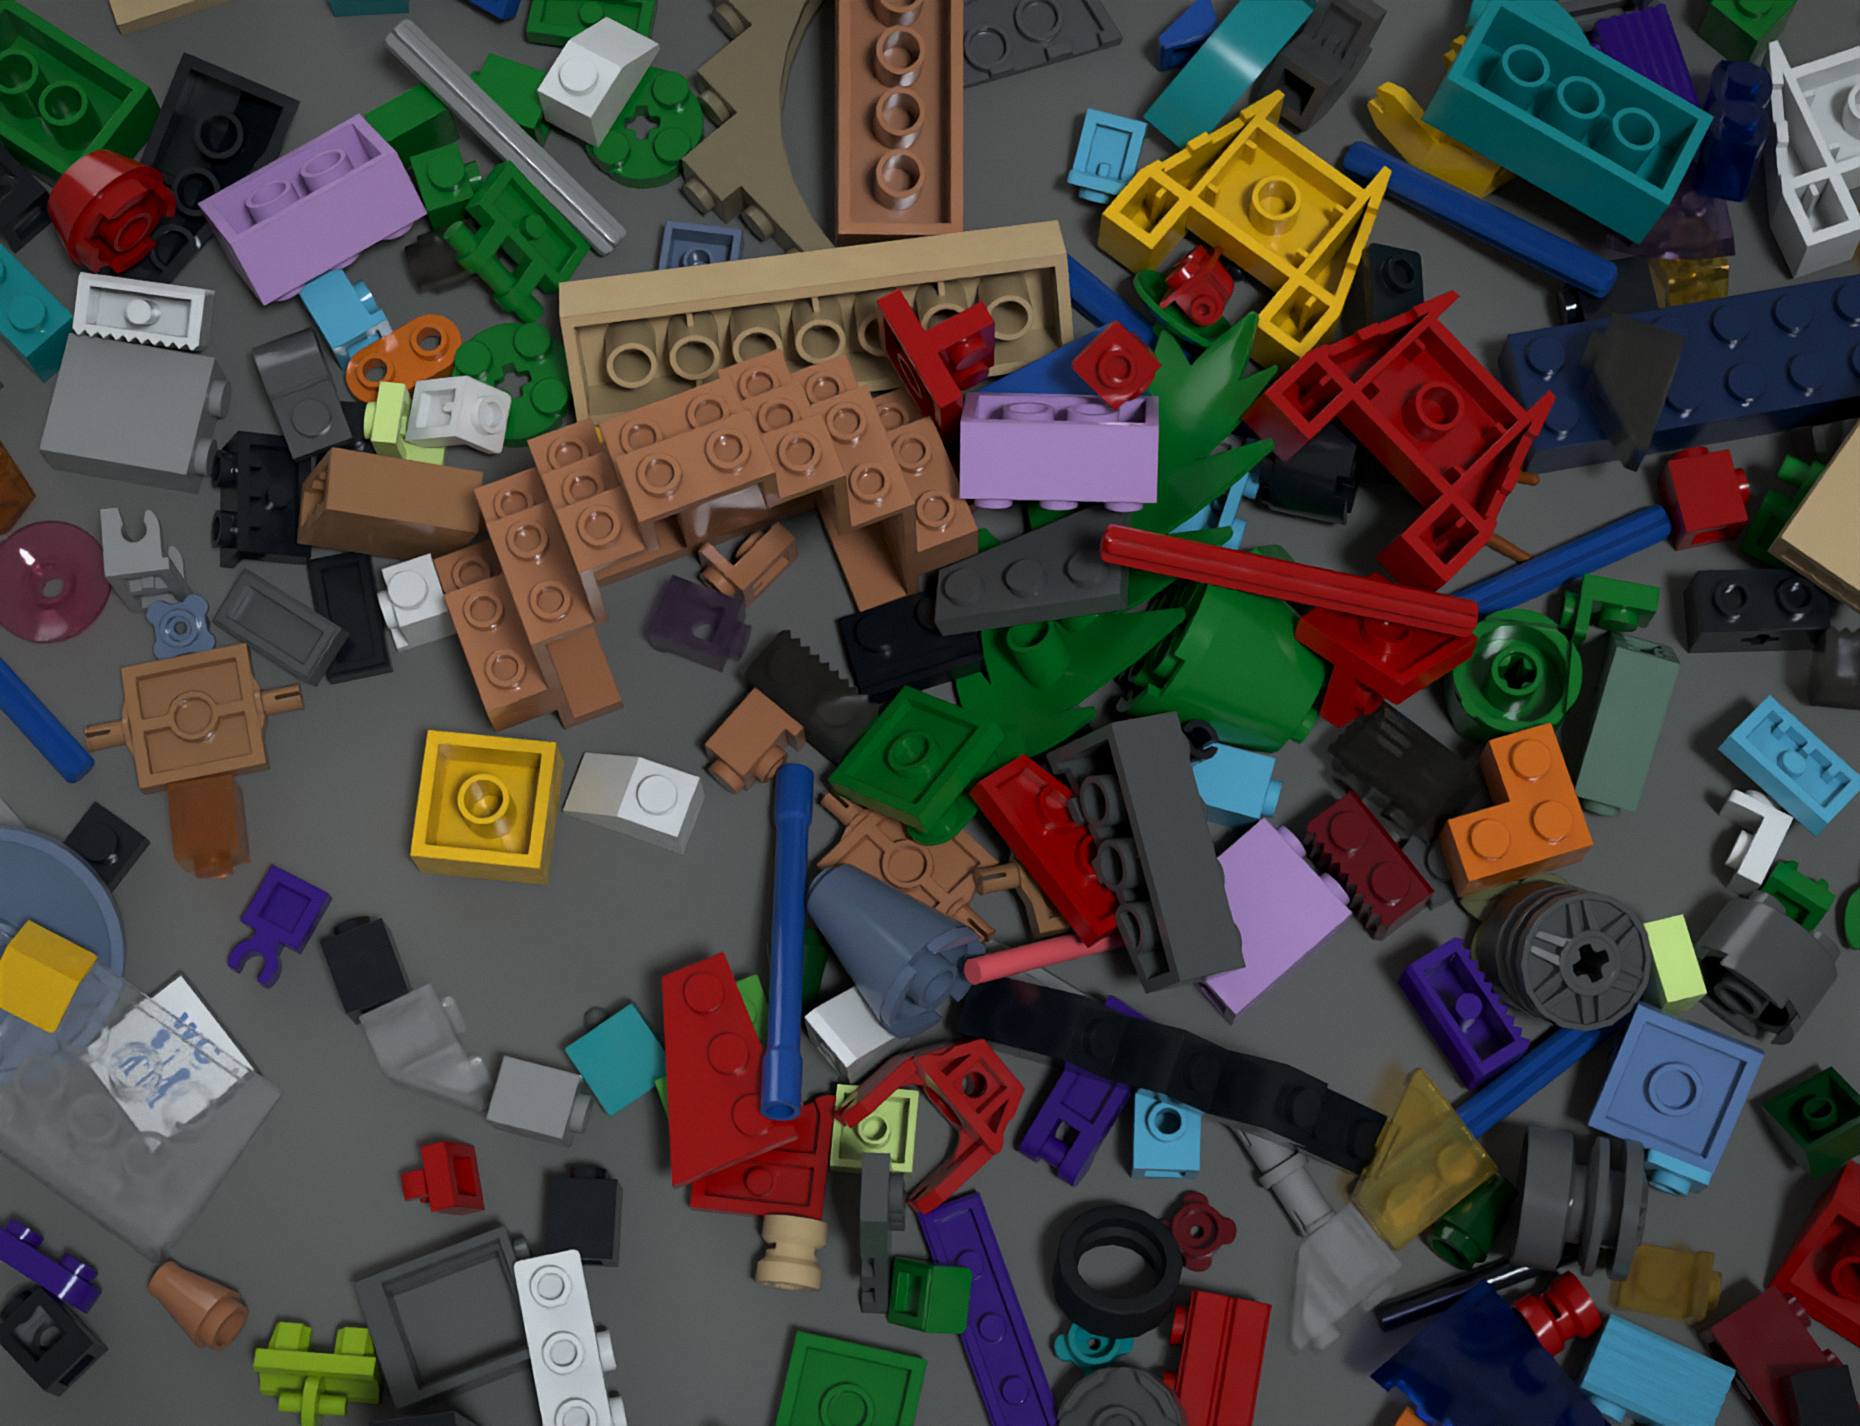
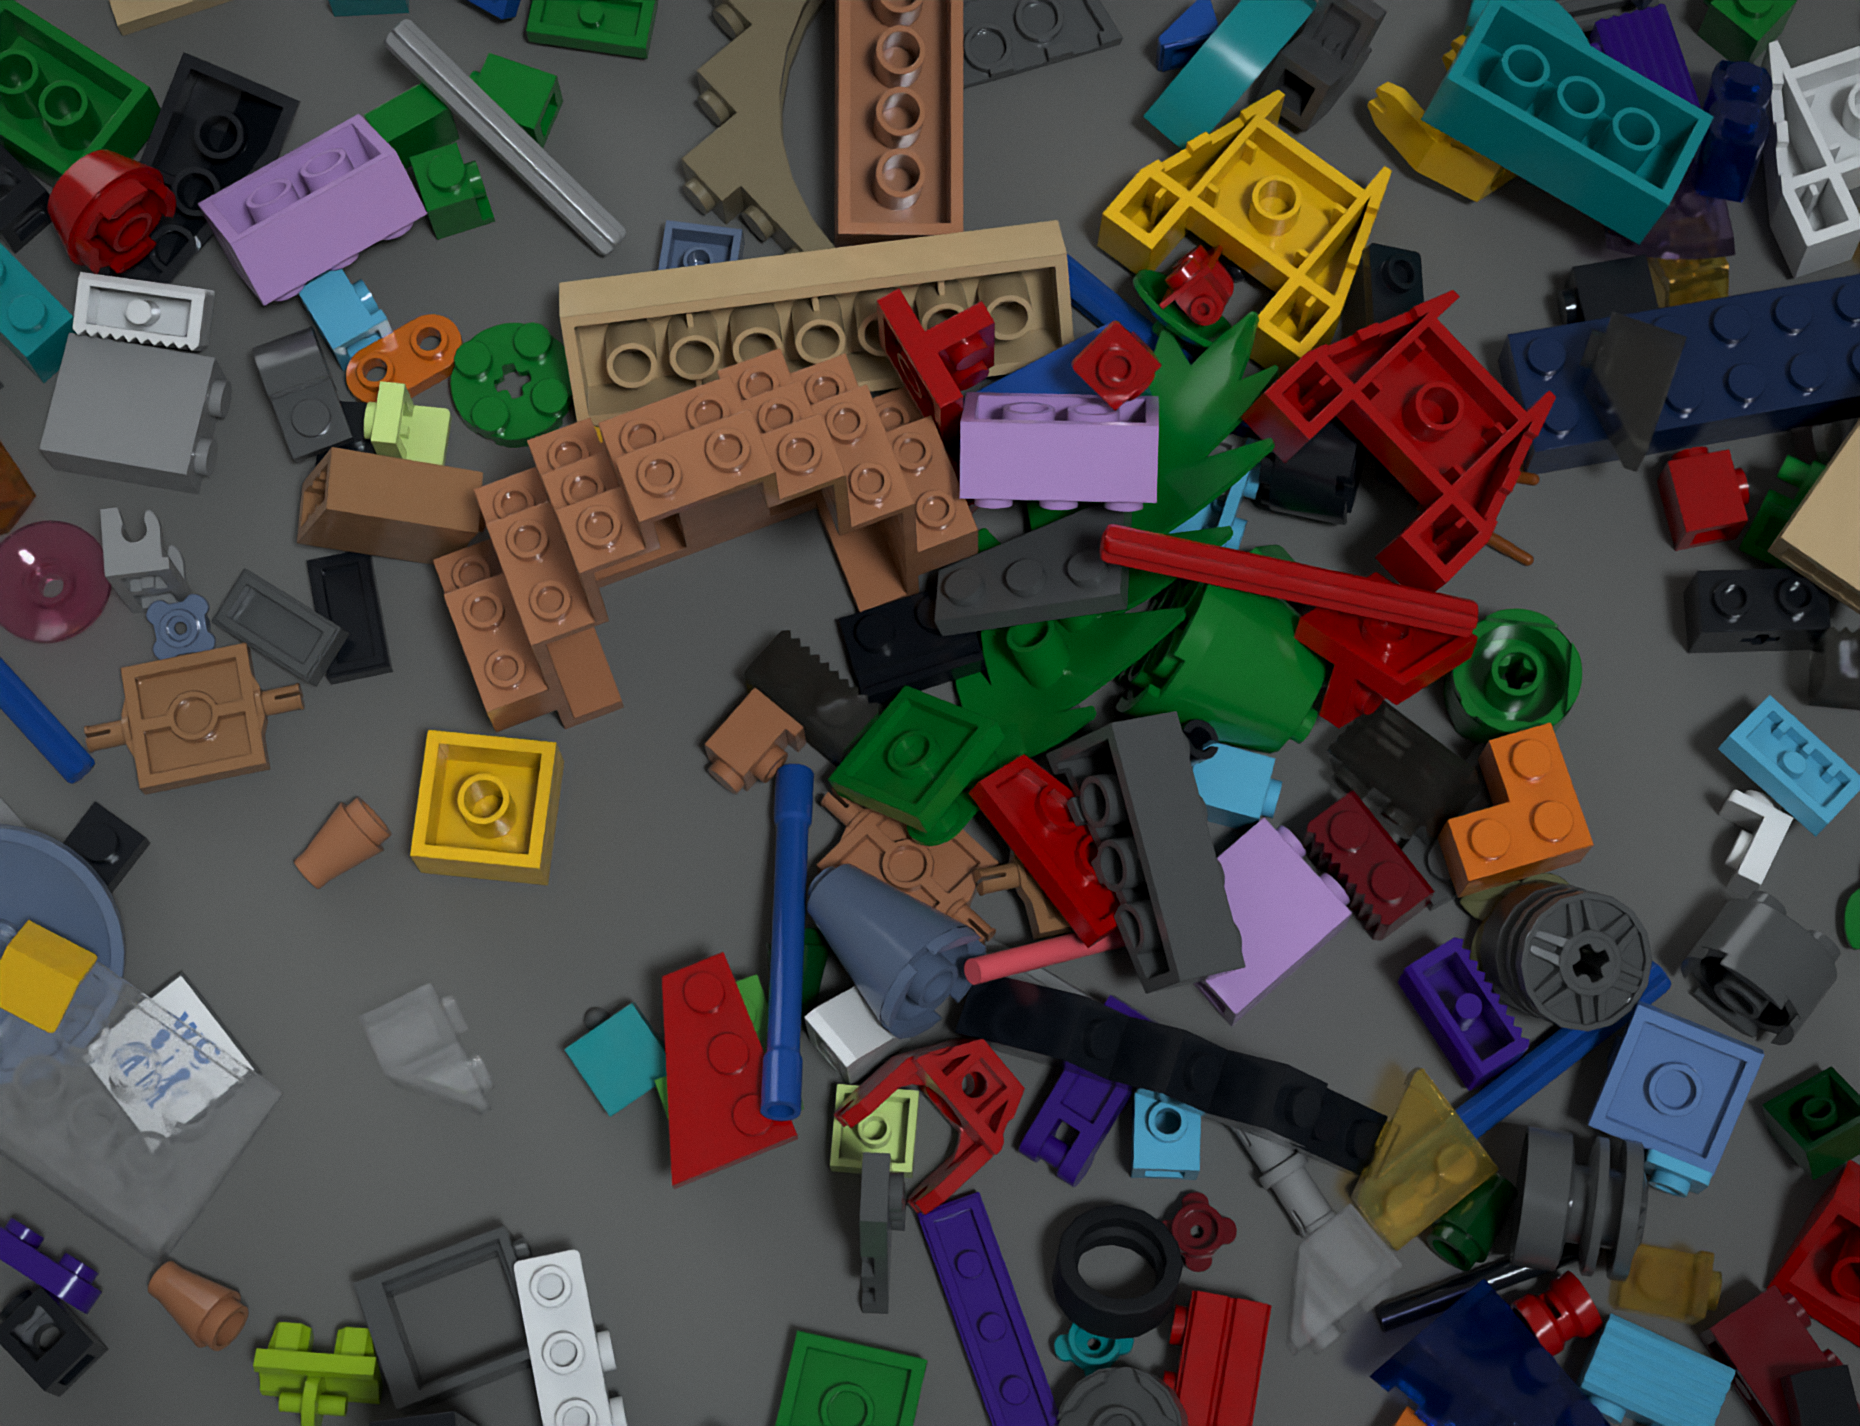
clear orange brick [167,775,251,879] -> none
black bracket [211,431,311,568] -> none
dark purple plate [228,865,332,989] -> none
black brick [320,916,417,1025] -> none
white brick [377,554,457,652] -> none
red tile [401,1141,485,1216] -> none
clear smoke brick [404,217,501,294] -> none
white bracket [405,376,511,454] -> none
green plate [443,160,591,324] -> none
light grey brick [486,1056,594,1148] -> none
white slope [537,17,660,148] -> none
black brick [546,1167,623,1267] -> none
white slope [562,752,705,855] -> none
green plate [584,67,705,189] -> none
clear purple brick [648,575,752,672] -> none
red wing [690,1095,836,1221] -> none
nougat bracket [698,522,799,609] -> none
tan wheel [755,1215,829,1292] -> none
green slope [888,1257,972,1334] -> none
medium azure bracket [1067,108,1149,205] -> none
blue axle [1342,141,1618,298] -> none
blue axle [1452,504,1673,623] -> none
green bracket [1558,573,1660,651] -> none
sand green slope [1572,630,1680,817] -> none
yellowish green piece [1642,914,1707,1014] -> none
green tile [1758,860,1836,931] -> none
none -> nougat cone [294,797,392,889]

